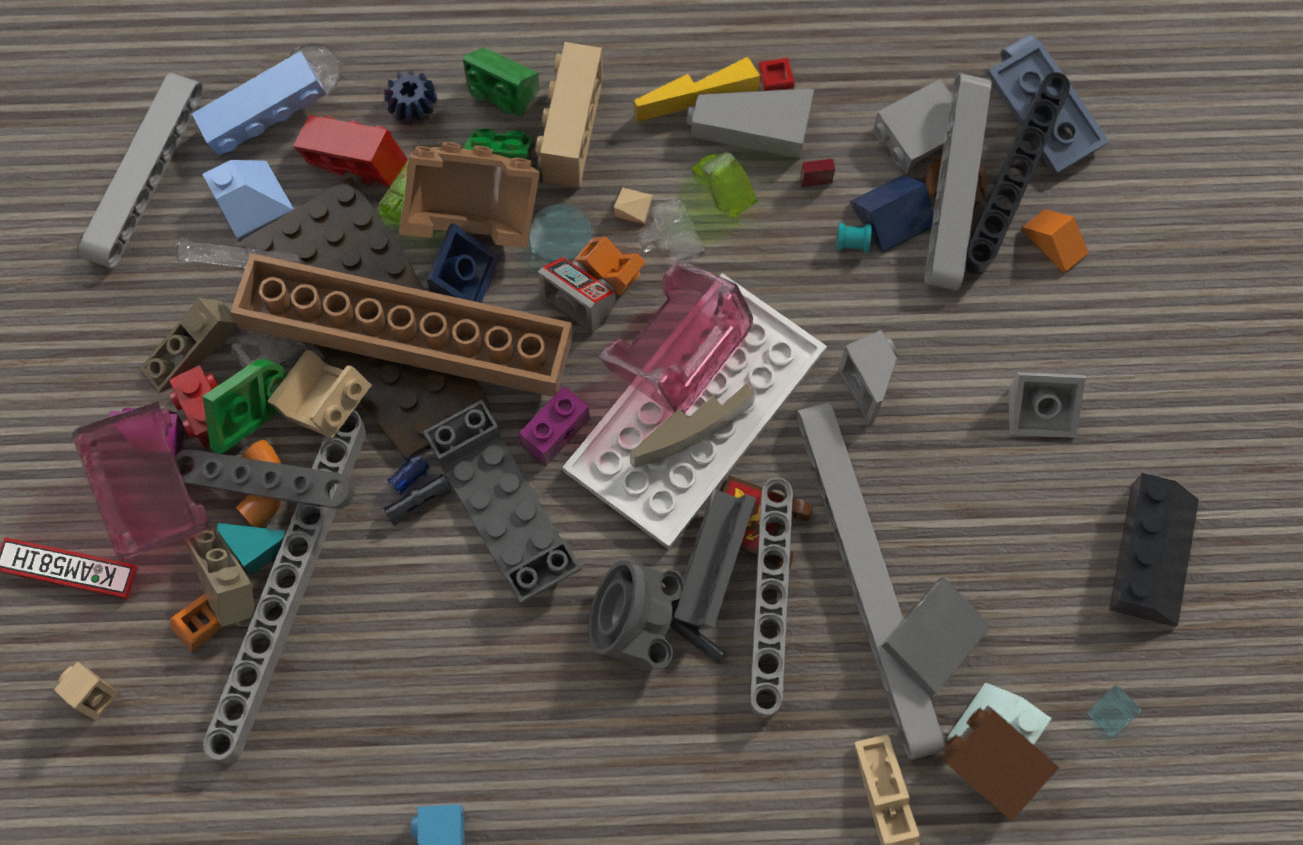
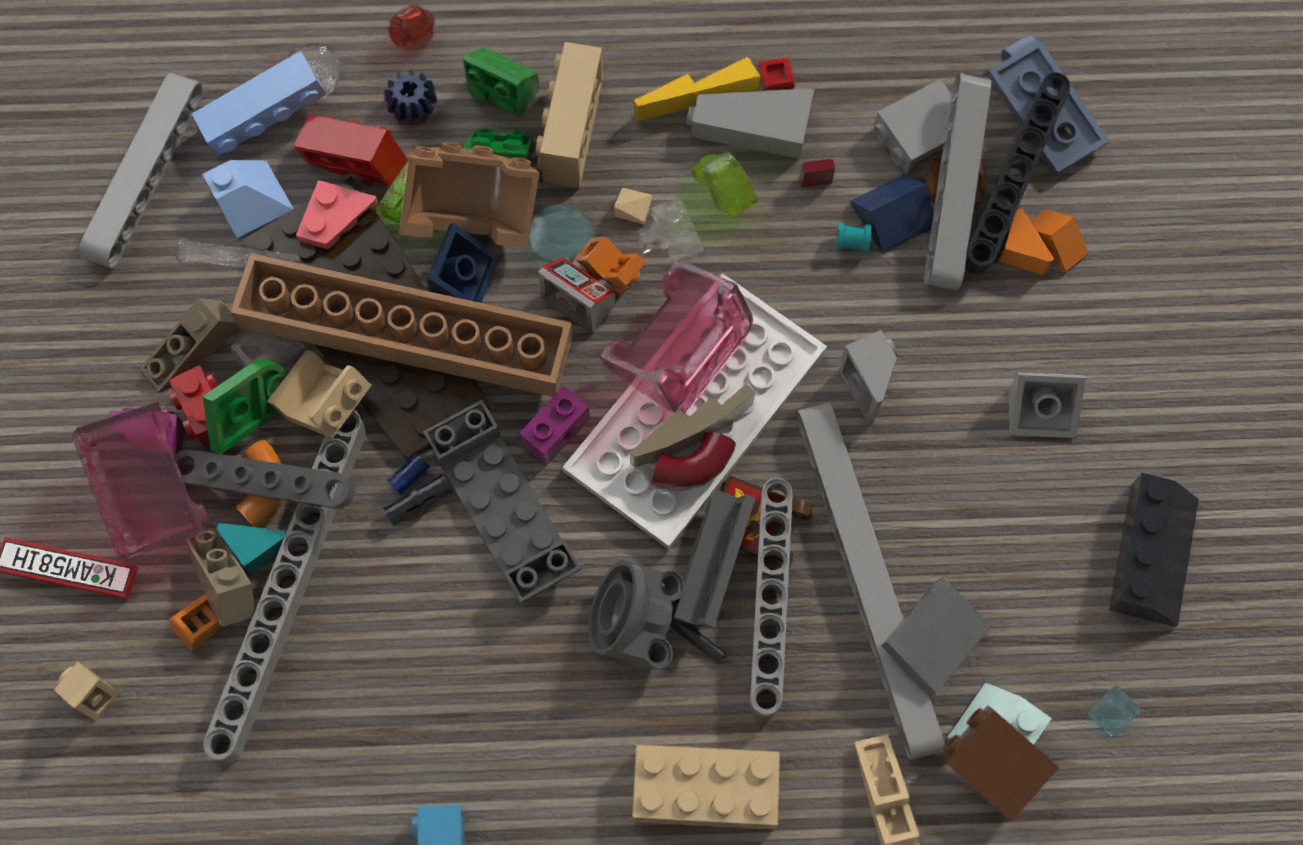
none -> coral wing [296,180,378,249]
none -> clear red head [388,4,435,50]
none -> tan brick [633,745,780,830]
none -> dark red cylinder [651,432,736,491]
none -> orange slope [998,207,1054,275]

